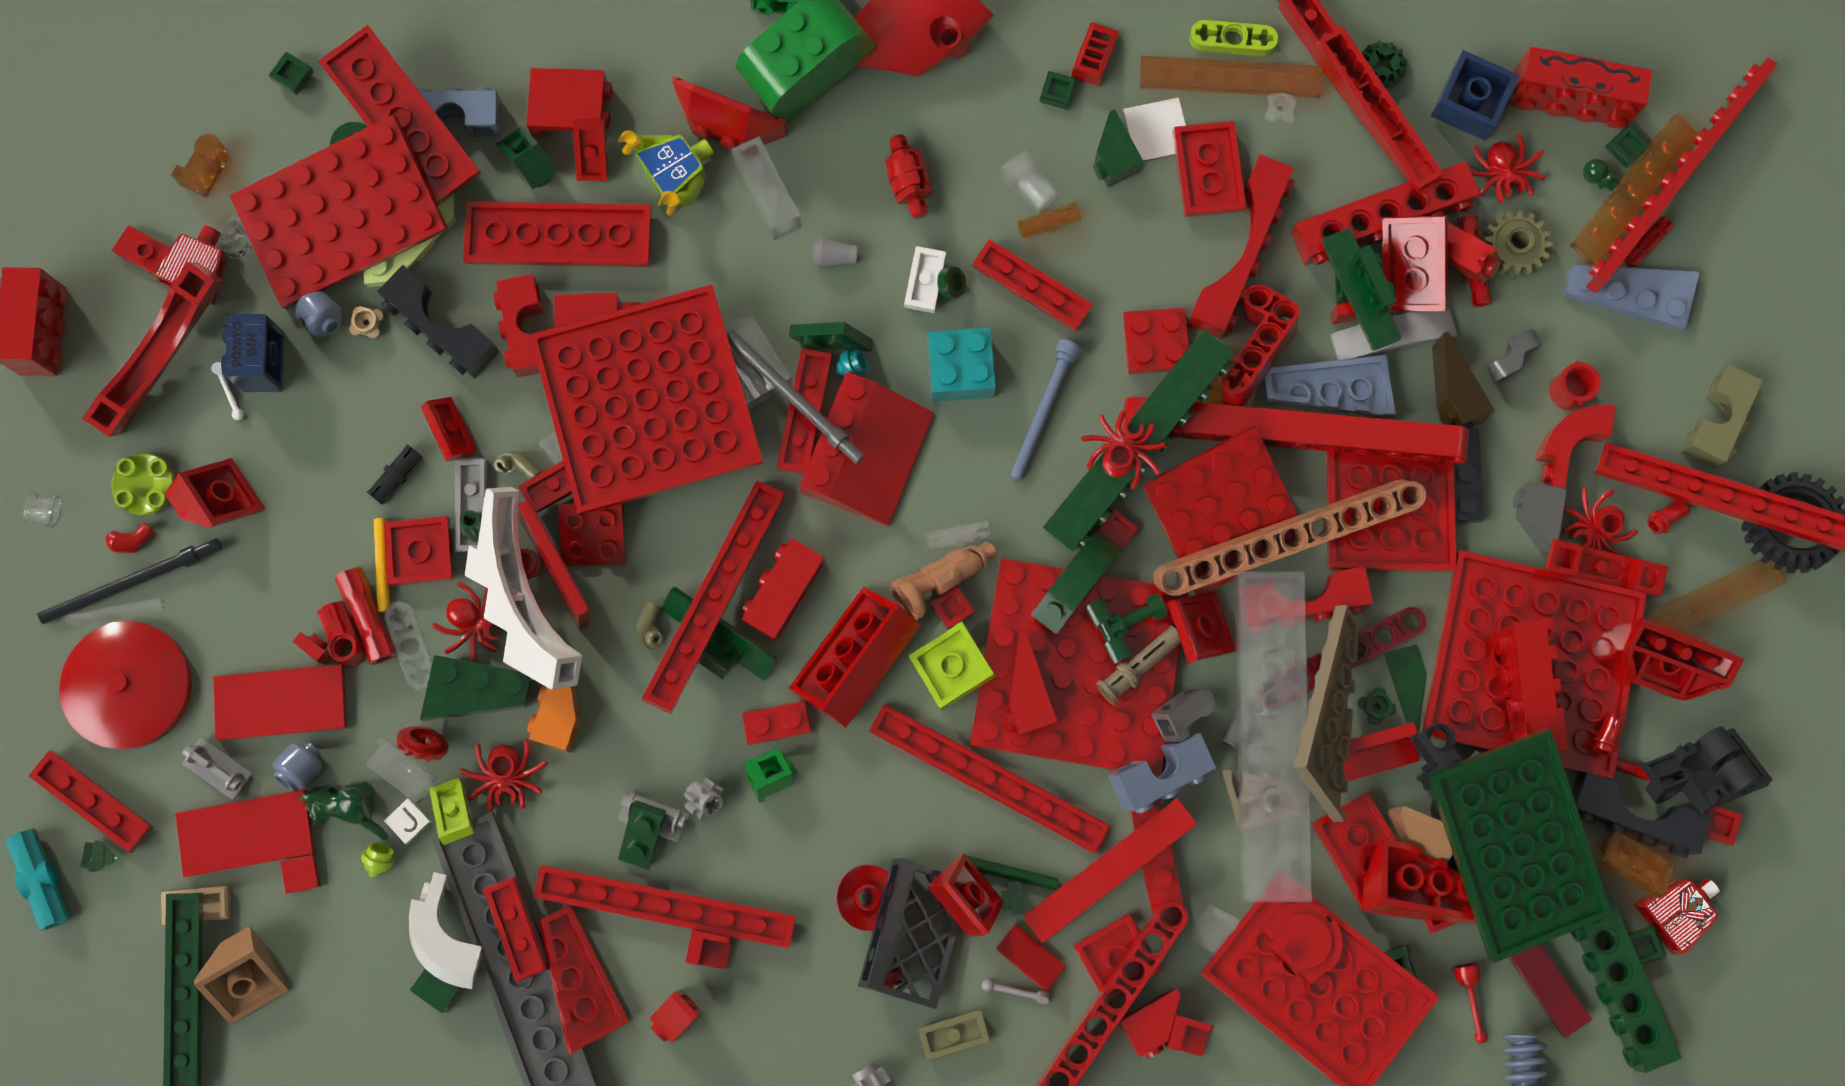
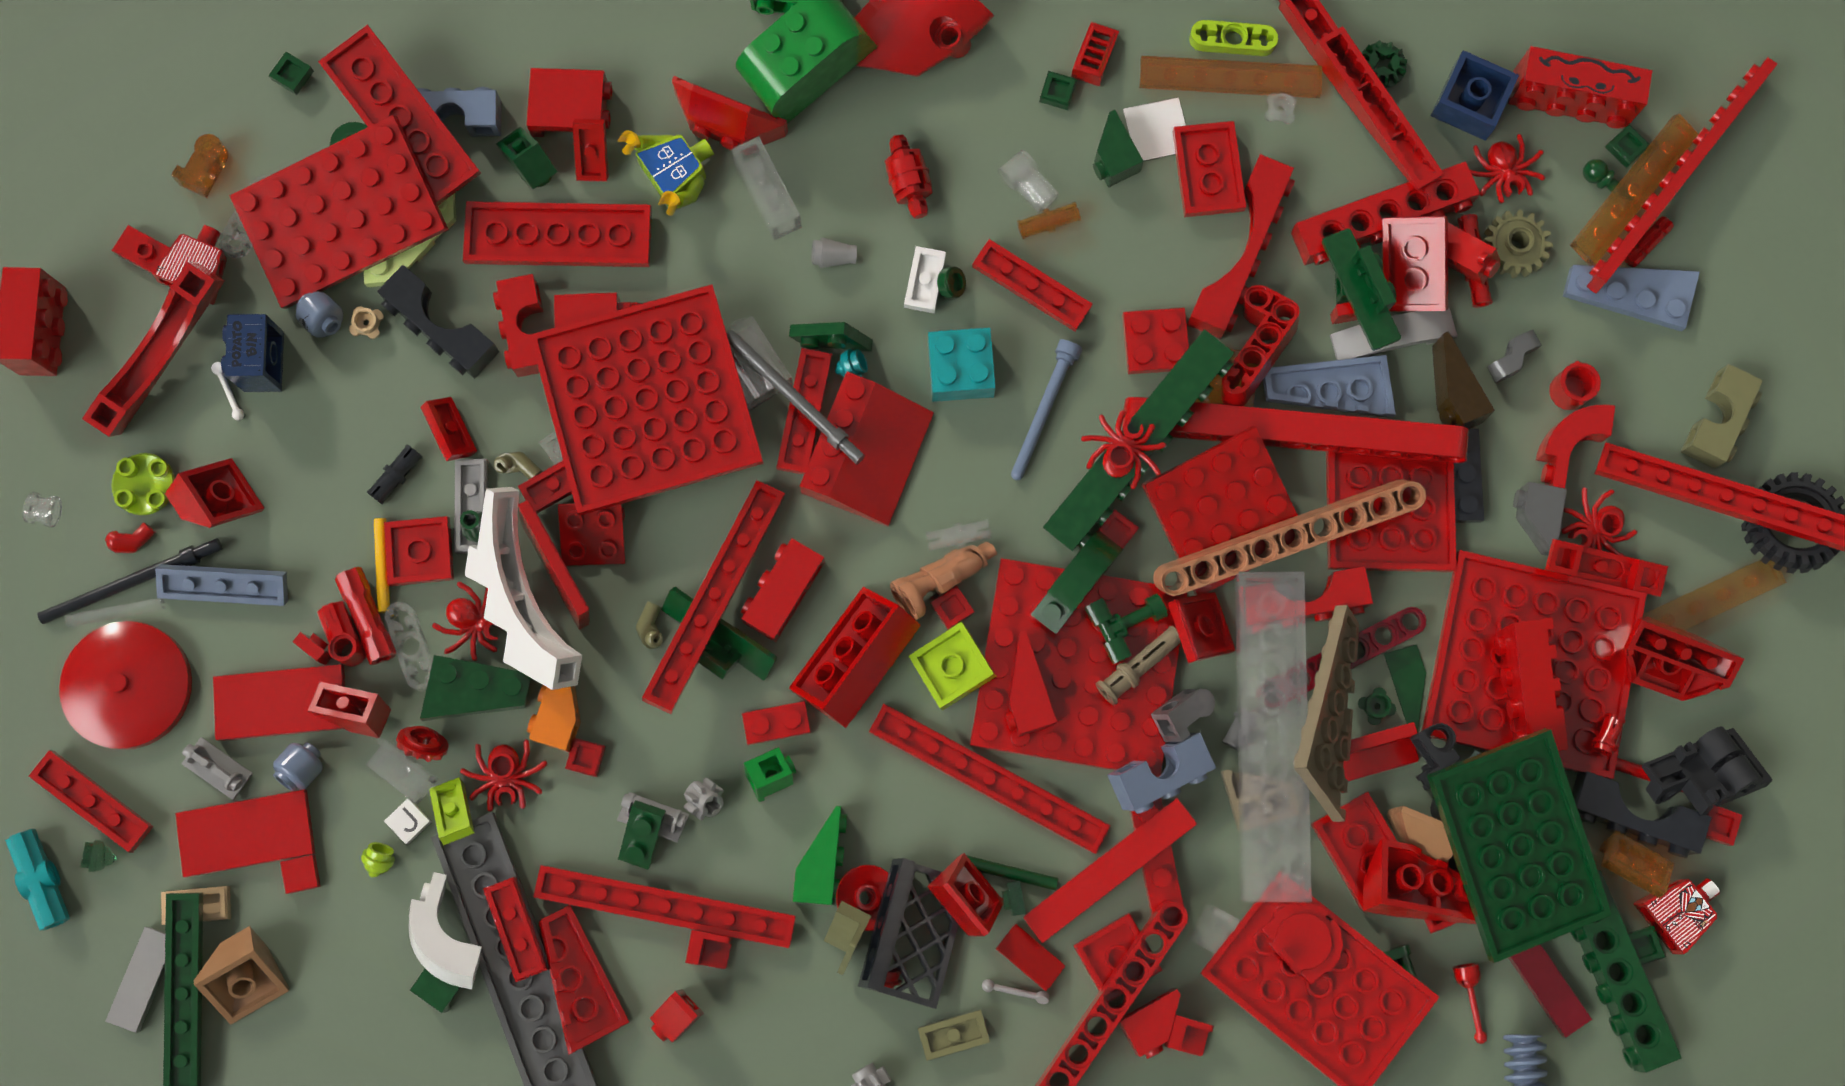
dark green animal [300,781,389,841] -> none
red plate [520,548,542,580] -> none
red pin [1647,499,1690,535] -> none
none -> light grey tile [105,927,165,1033]
none -> sand blue plate [155,564,288,606]
none -> red slope [308,682,391,738]
none -> red tile [565,738,606,777]
none -> green slope [793,806,847,905]
none -> olive panel [824,901,871,976]

